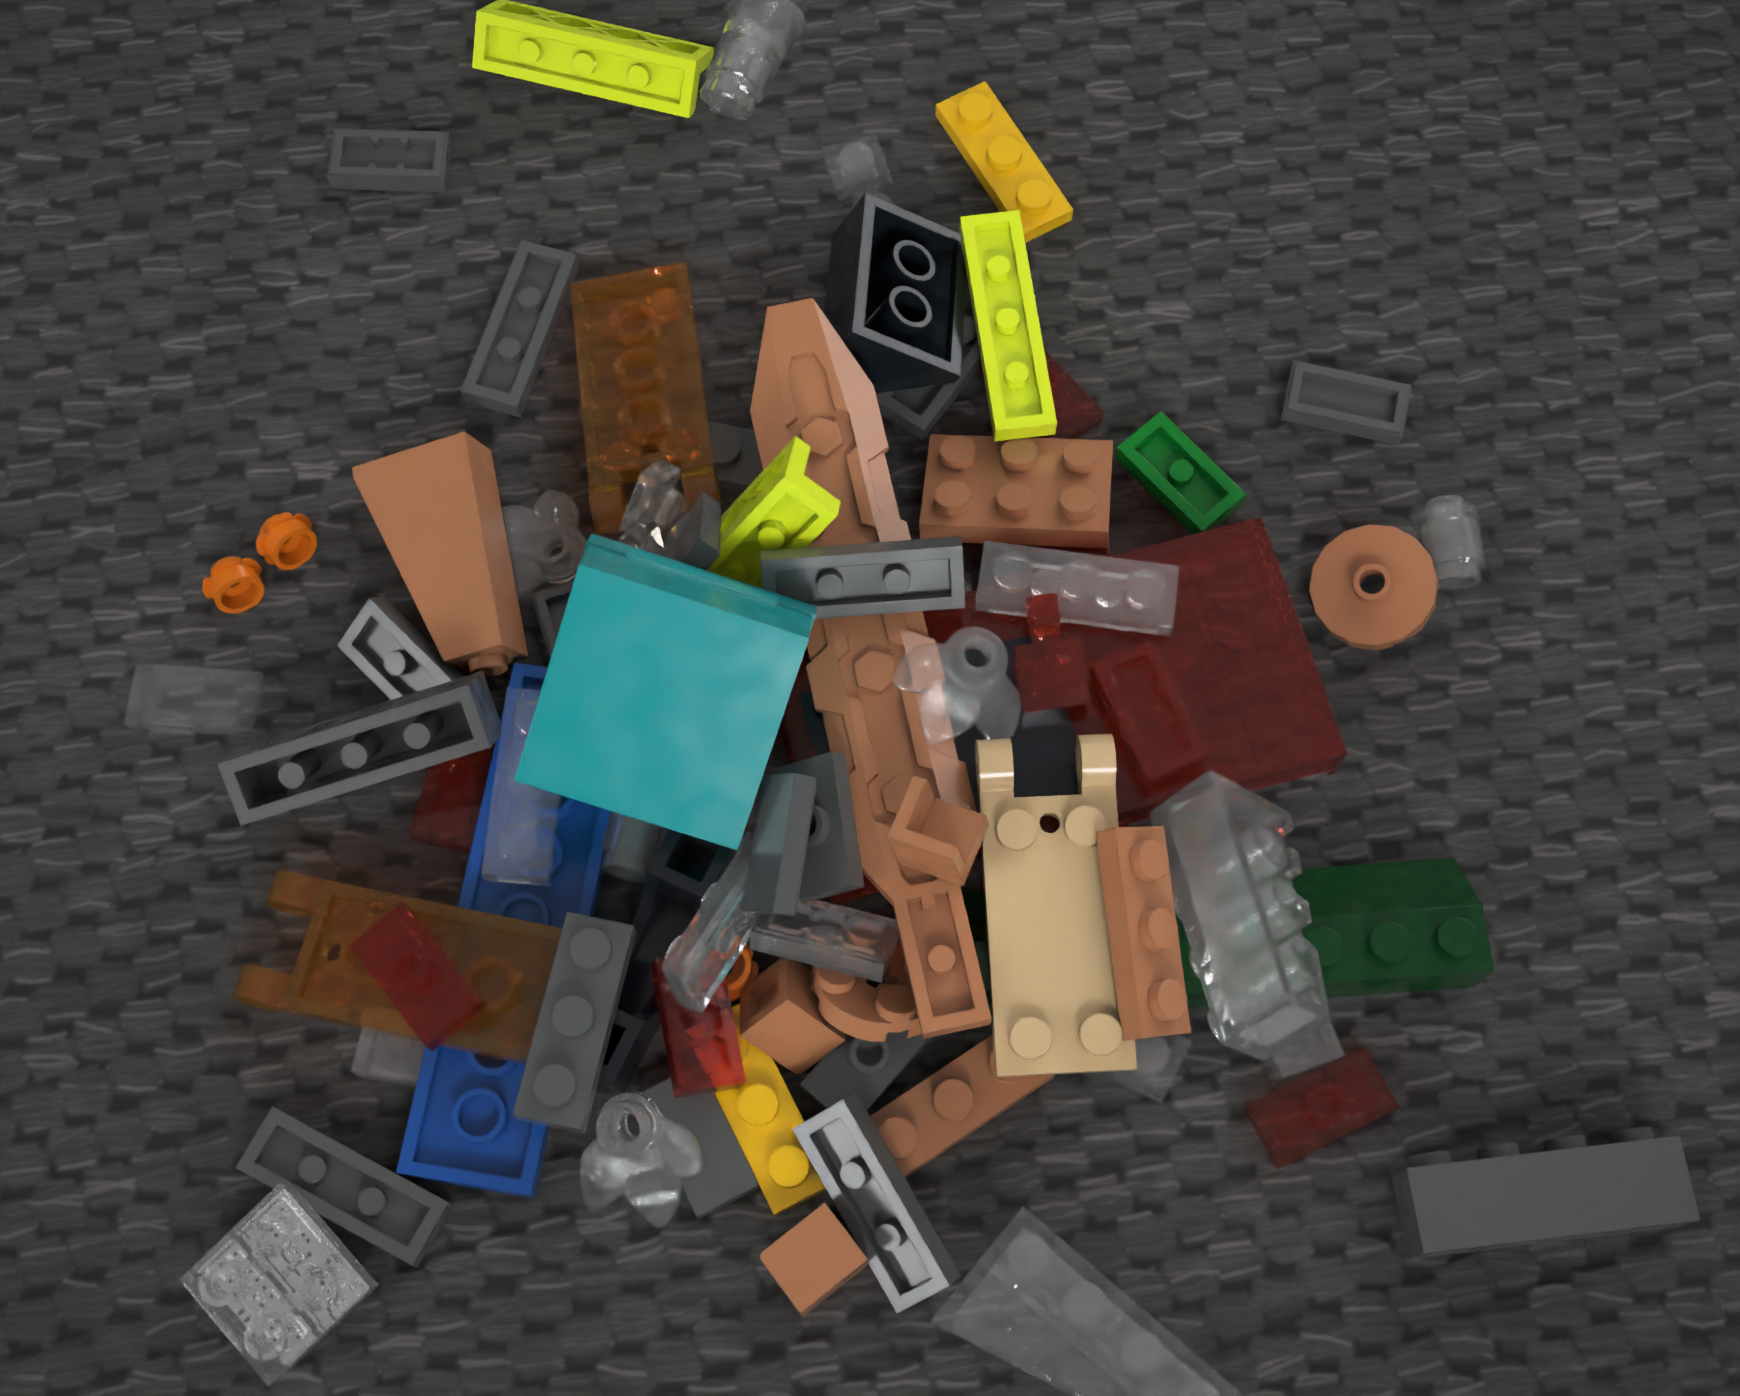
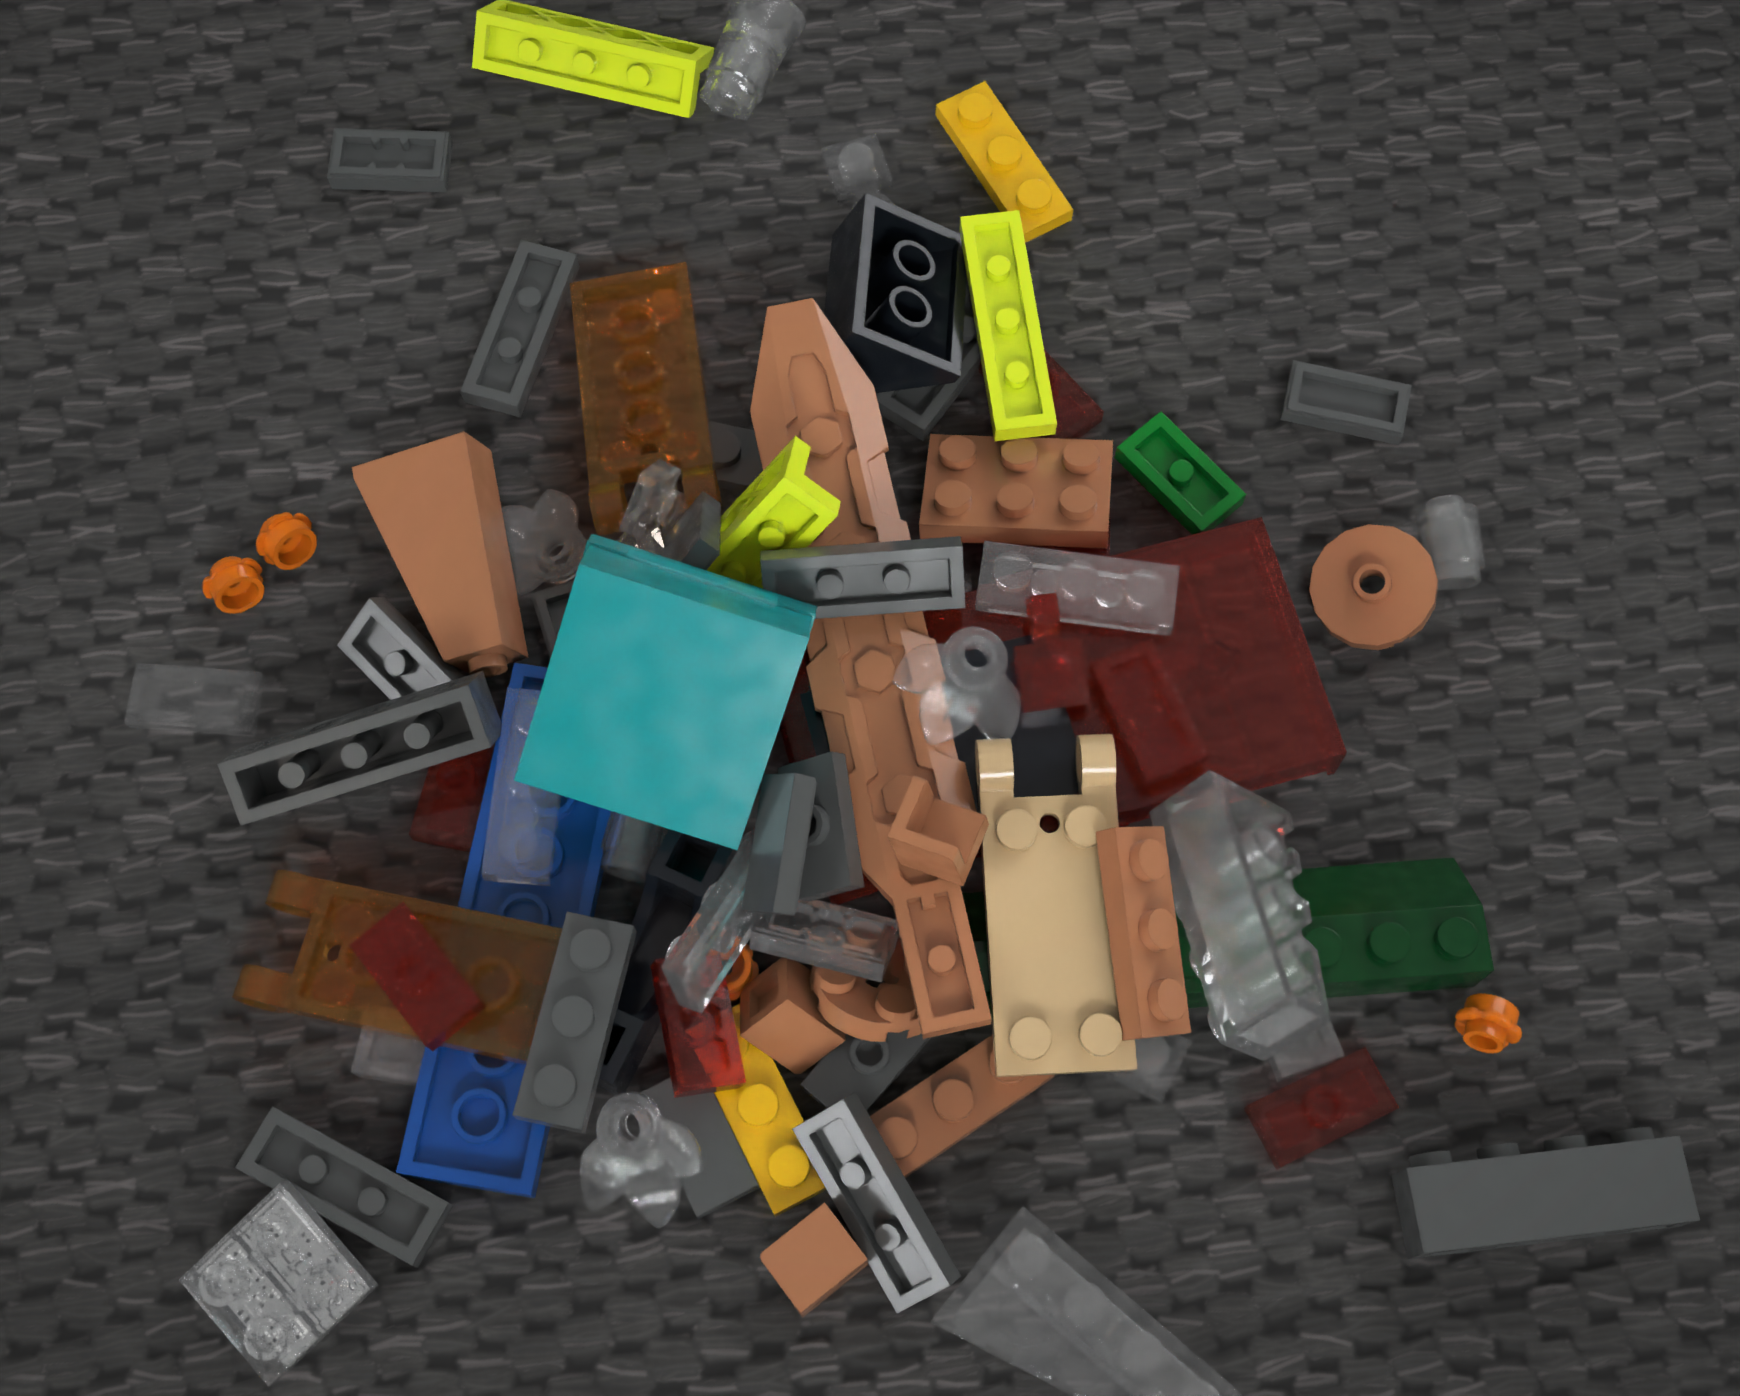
none -> orange plate [1455,993,1522,1053]

